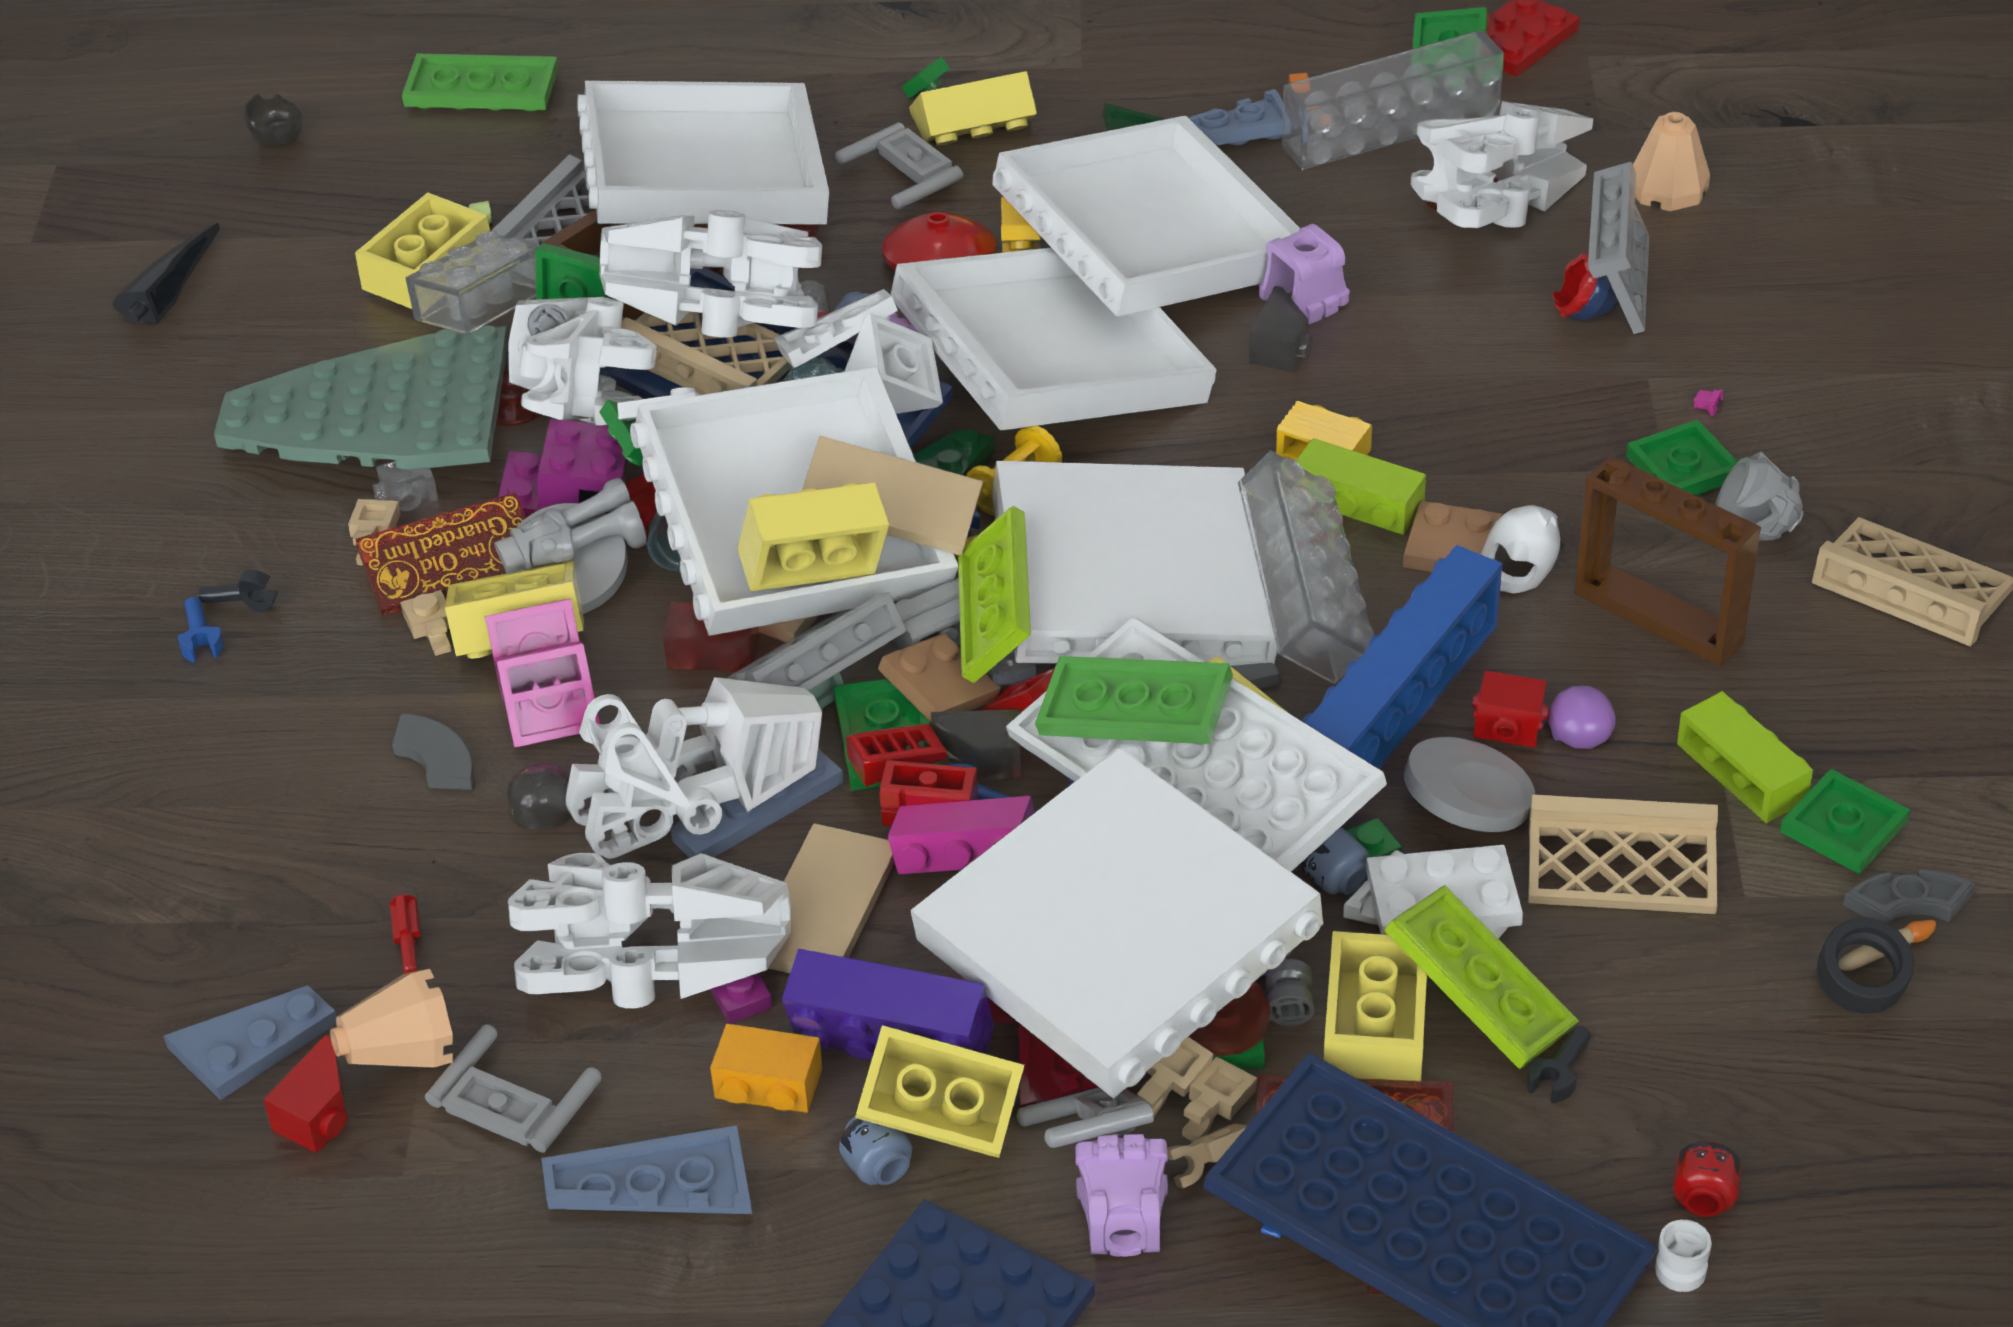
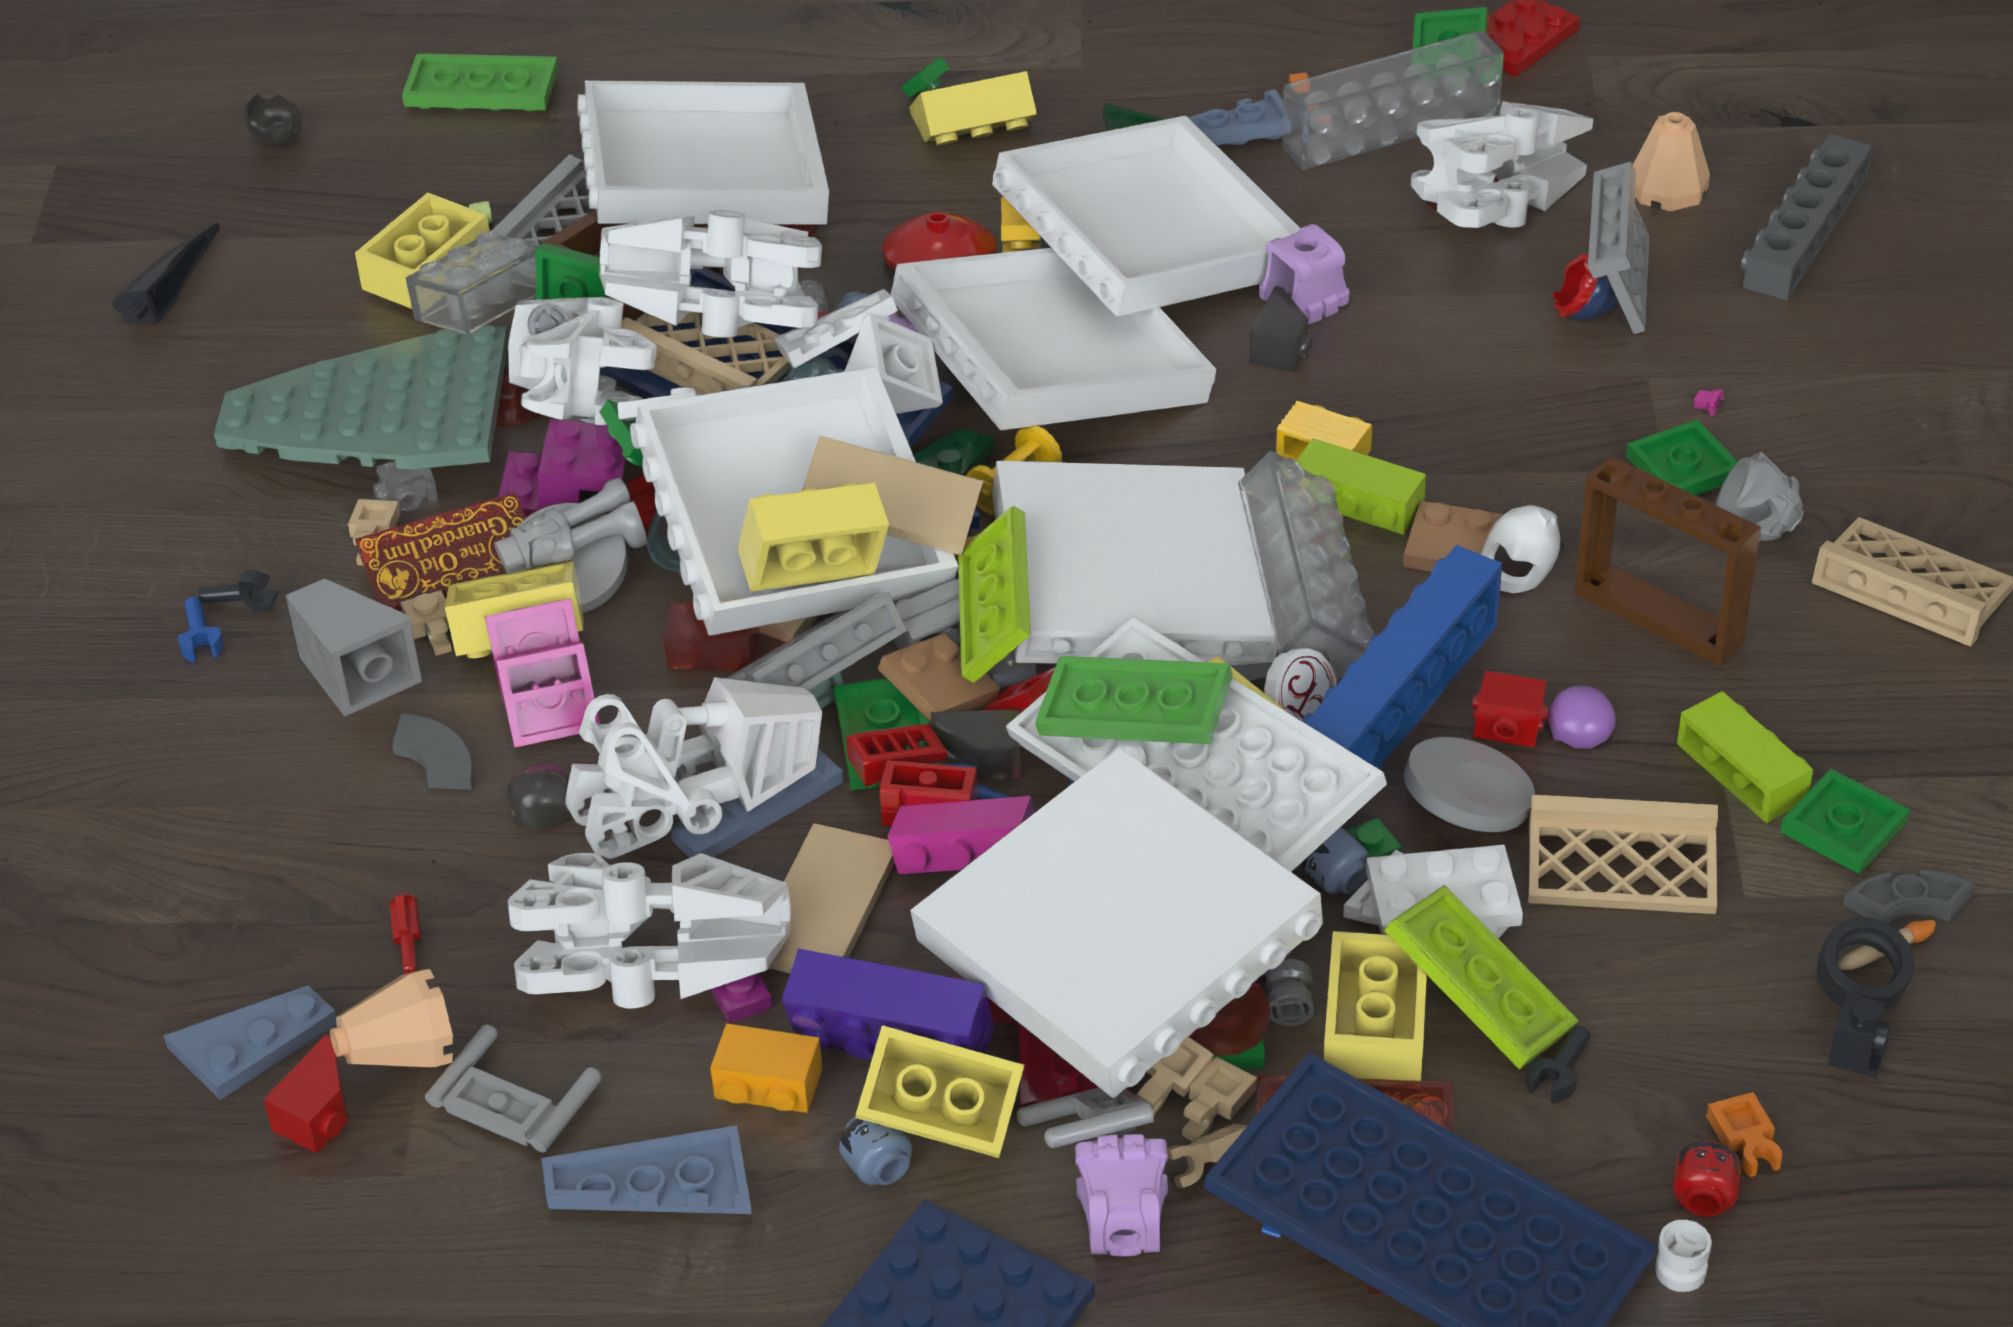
light grey plate [834,122,963,209] -> none
none -> light grey slope [285,578,422,717]
none -> white tile [1264,648,1337,721]
none -> orange plate [1706,1092,1782,1177]
none -> dark grey brick [1740,133,1873,301]
none -> black brick [1828,992,1890,1078]

